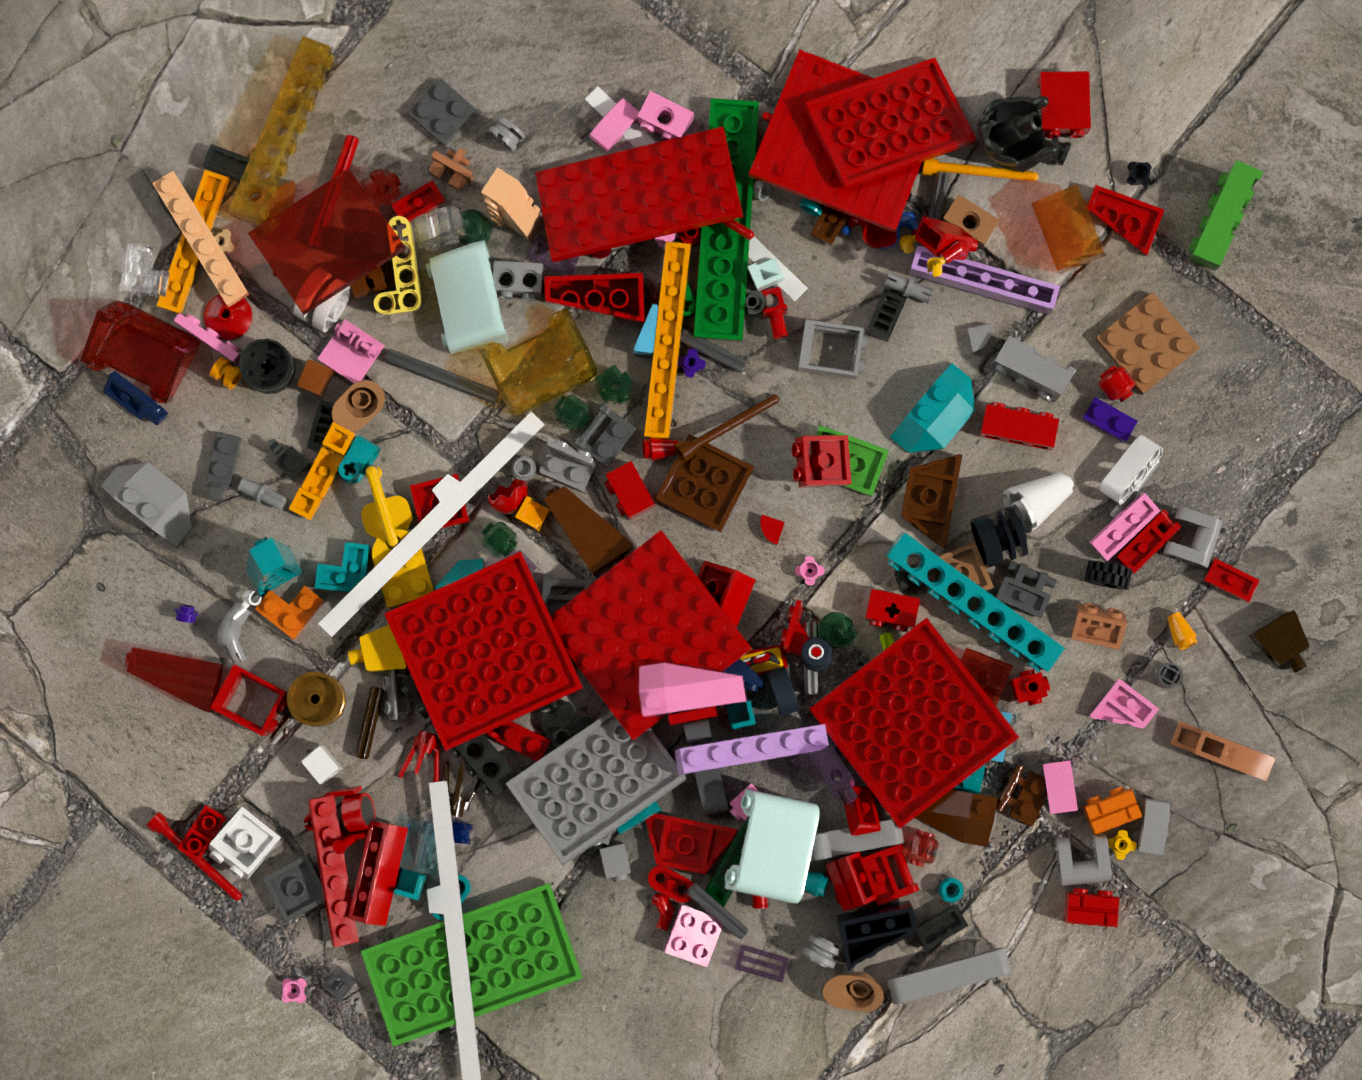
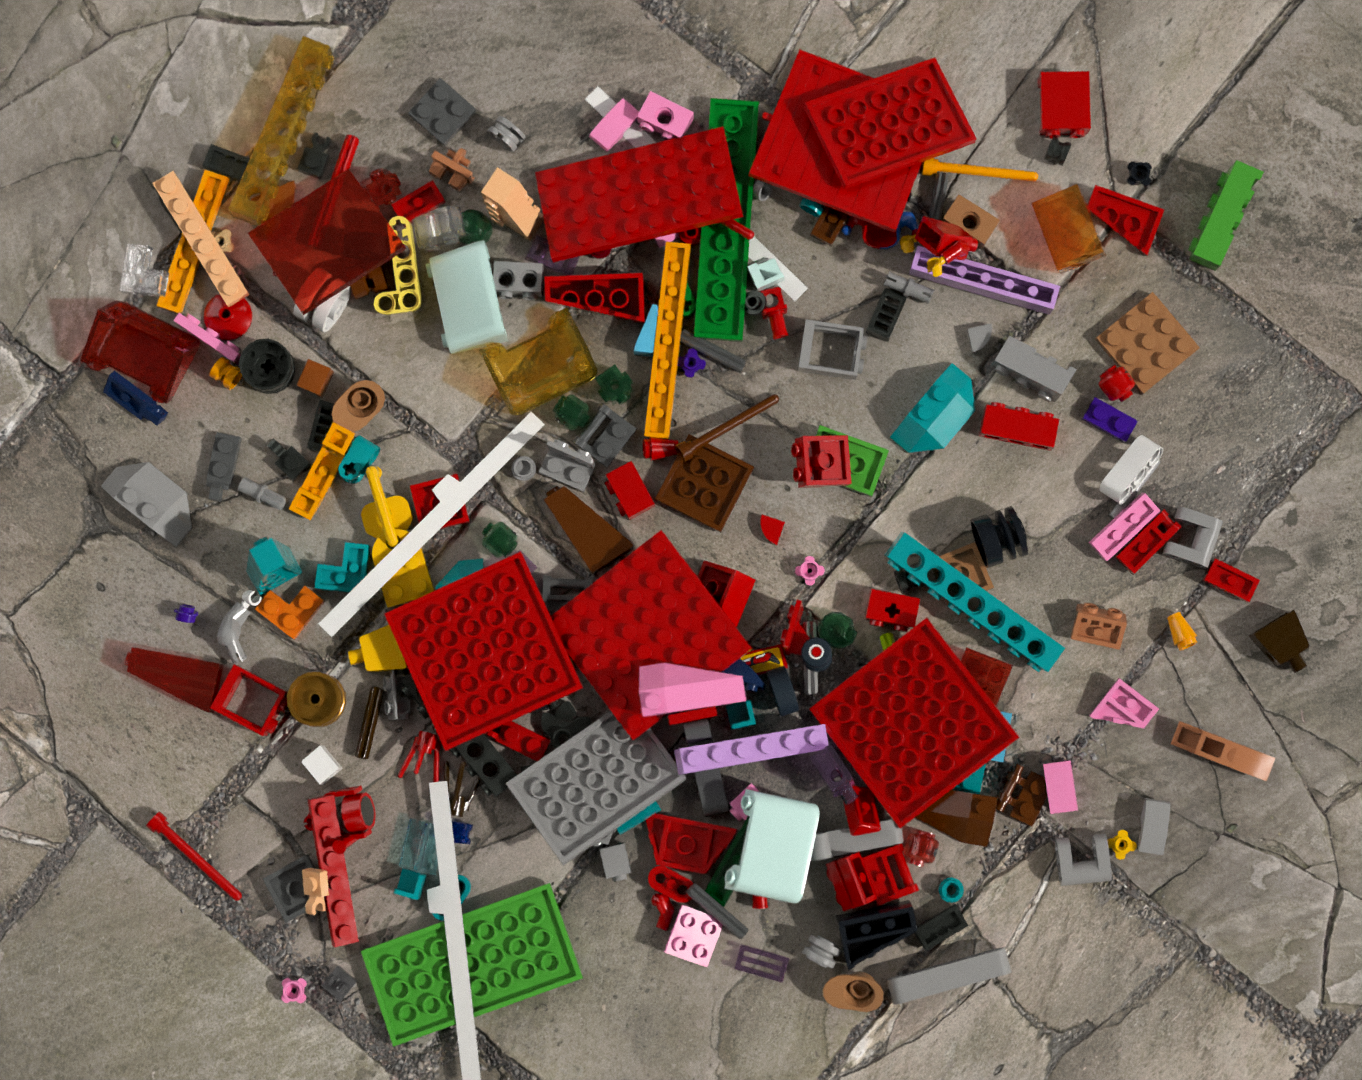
red slope [177,804,227,862] -> none
white plate [209,807,281,880] -> none
bright pink hinge [318,319,385,383] -> none
red brick [348,820,408,926] -> none
dark grey axle [385,349,500,403] -> none
red hair [488,479,528,515] -> none
light orange panel [515,496,551,532] -> none
teal cone [804,872,829,897] -> none
reddish brown wing [900,454,962,548] -> none
pearl dark grey piece [978,96,1057,172] -> none
dark grey plate [996,561,1057,618] -> none
white cone [1003,473,1074,533] -> none
red brick [1010,669,1050,706] -> none
red brick [1064,888,1119,927] -> none
orange brick [1082,786,1142,835] -> none
black tyre [1084,560,1132,590] -> none
flat silver wheel [1153,662,1183,688] -> none
none -> pearl dark grey plate [297,132,331,179]
none -> light nougat plate [302,868,329,915]

